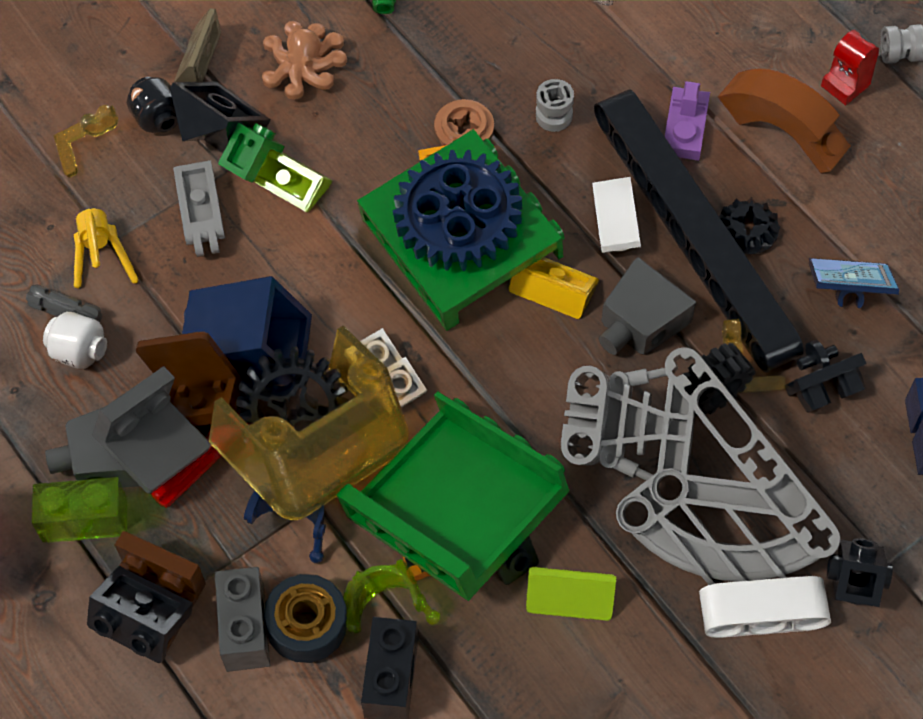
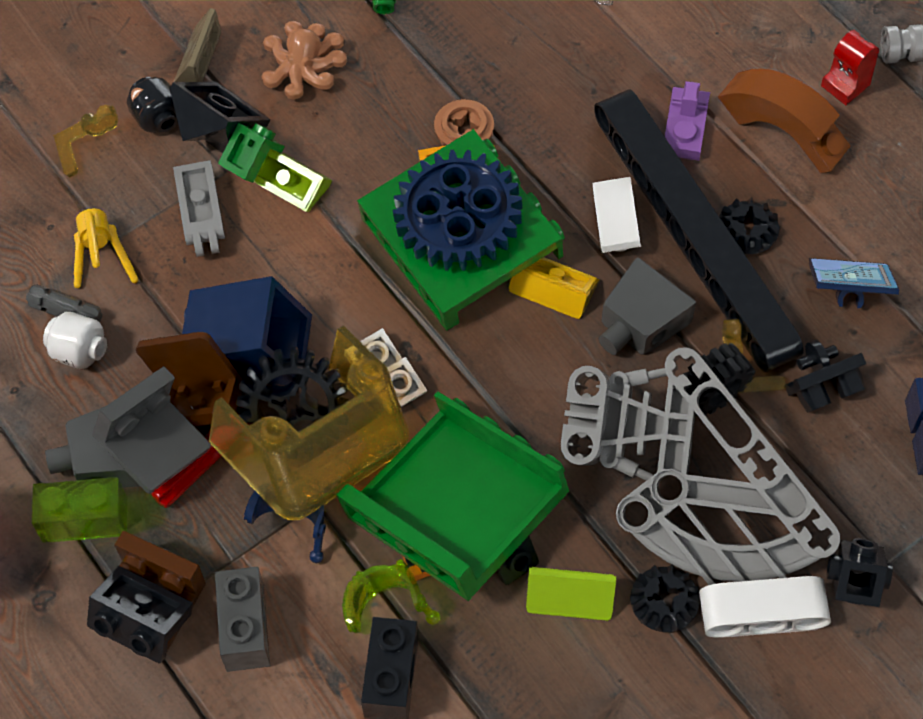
wheel [263,574,347,663] -> none
light grey wheel [536,79,574,132] -> none
none -> black gear [630,564,700,632]

